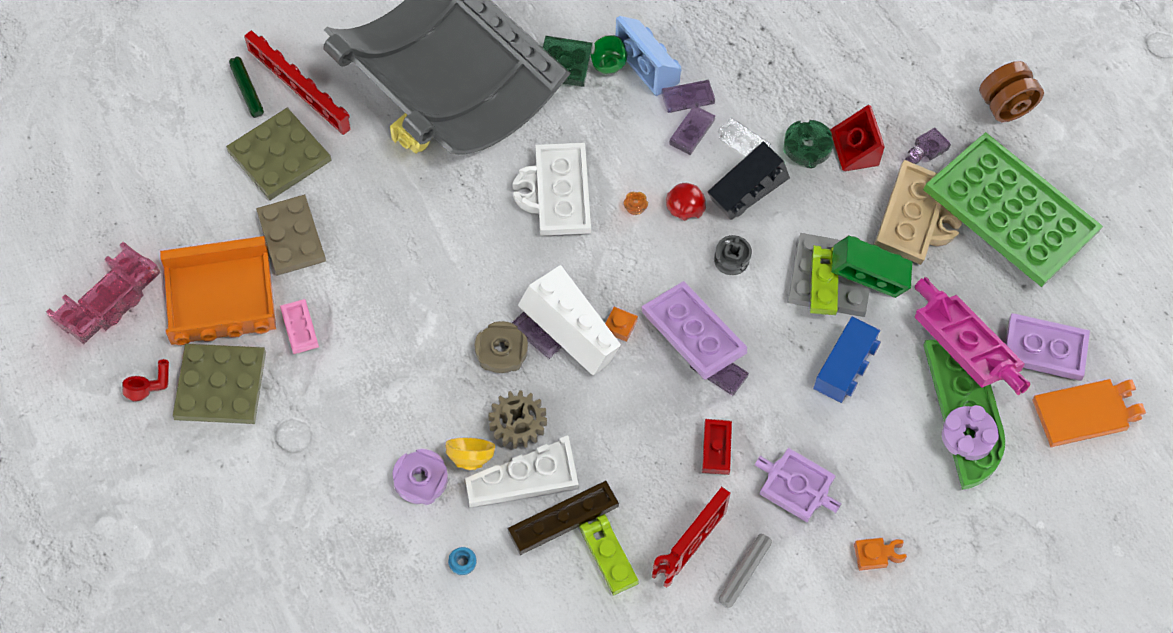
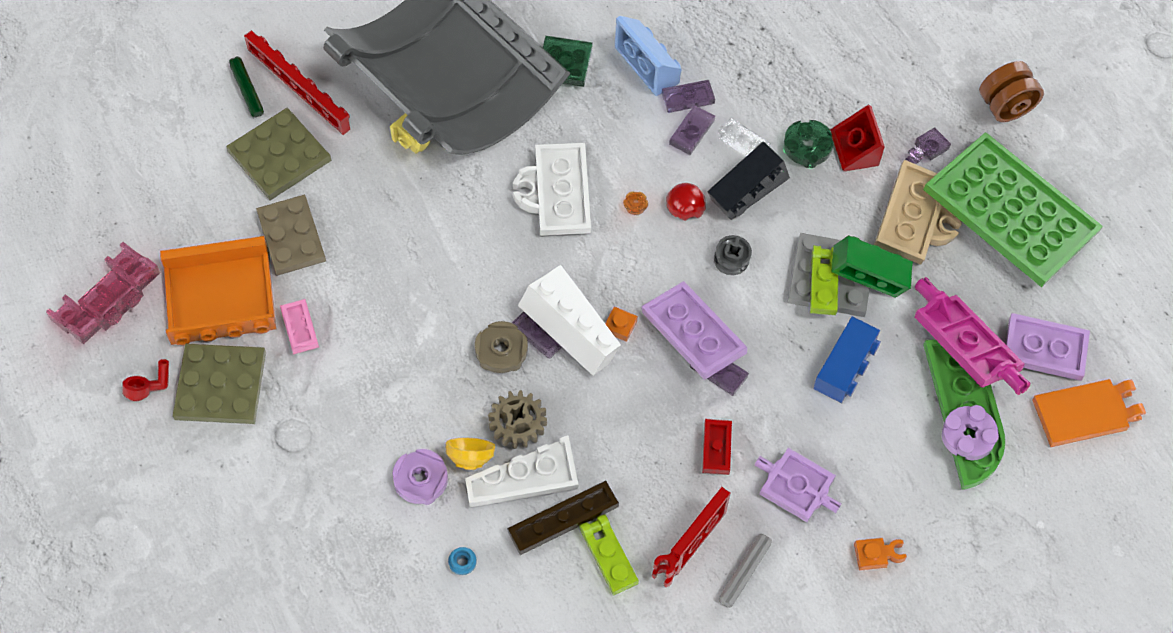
green hair [591,35,628,74] -> none

